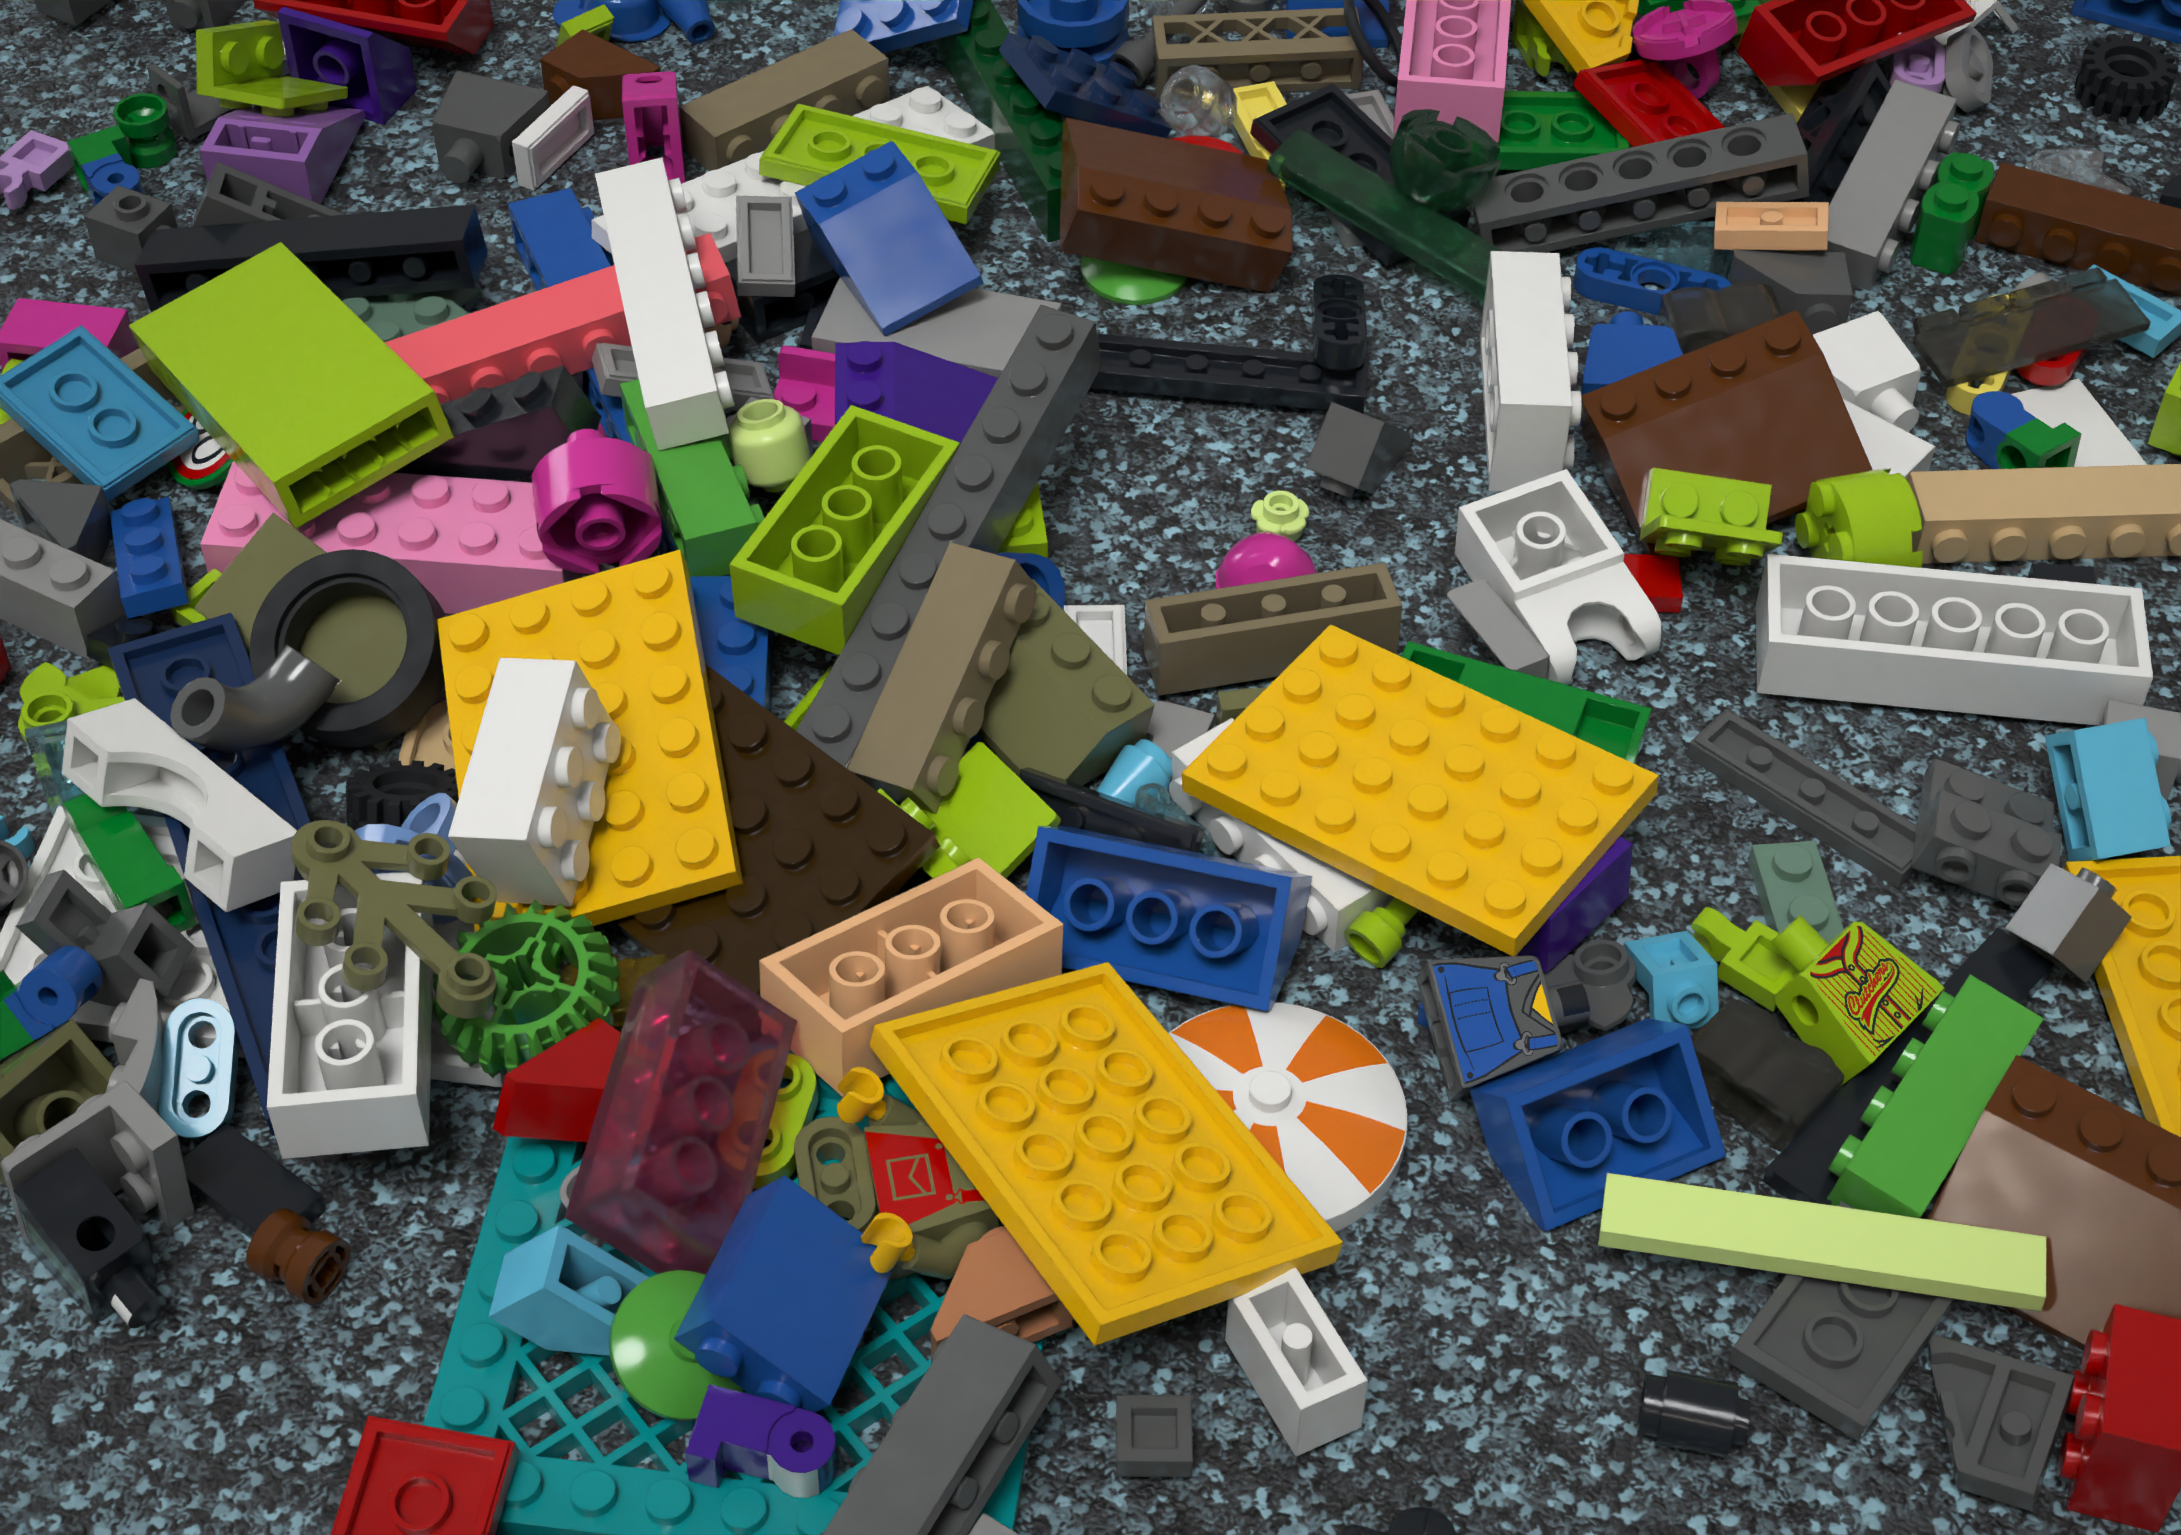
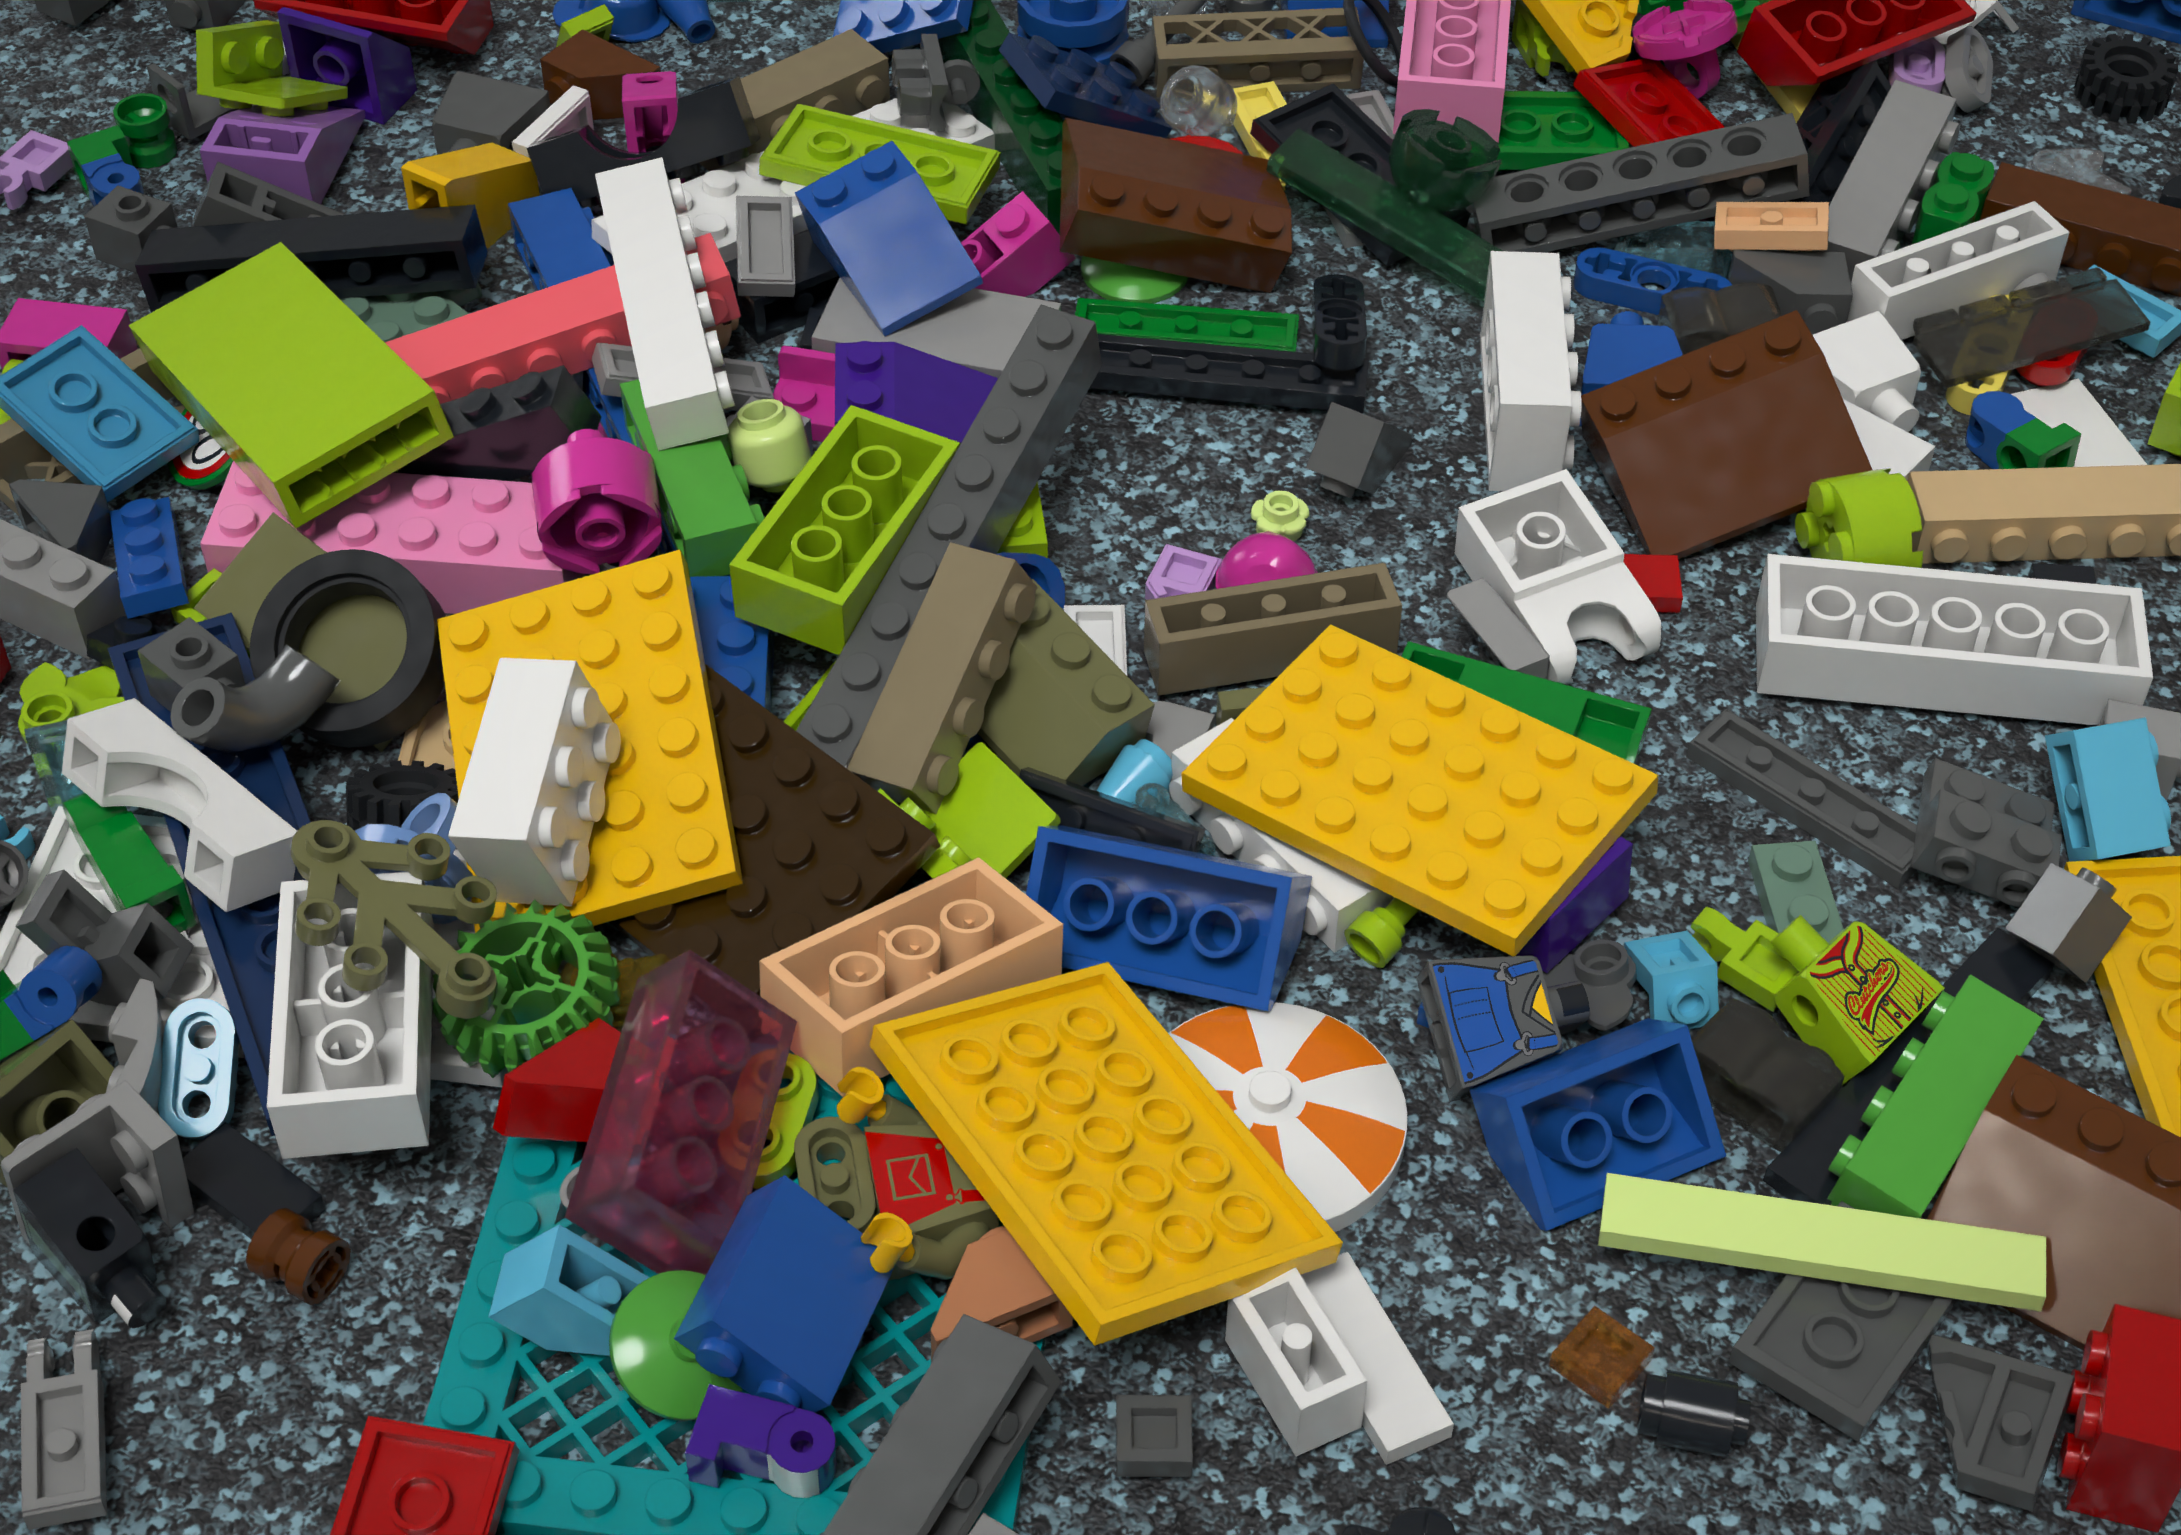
lime bracket [1639,468,1783,566] -> none
none -> light grey hinge [21,1329,107,1530]
none -> dark grey brick [137,617,246,712]
none -> yellow slope [401,142,540,249]
none -> black arch [527,76,761,208]
none -> dark grey hips [891,34,980,131]
none -> dark pink slope [961,191,1076,297]
none -> green tile [1075,298,1299,352]
none -> lavender tile [1145,544,1222,600]
none -> white tile [1301,1252,1454,1465]
none -> clear orange tile [1549,1306,1655,1409]
none -> white brick [1847,201,2070,340]

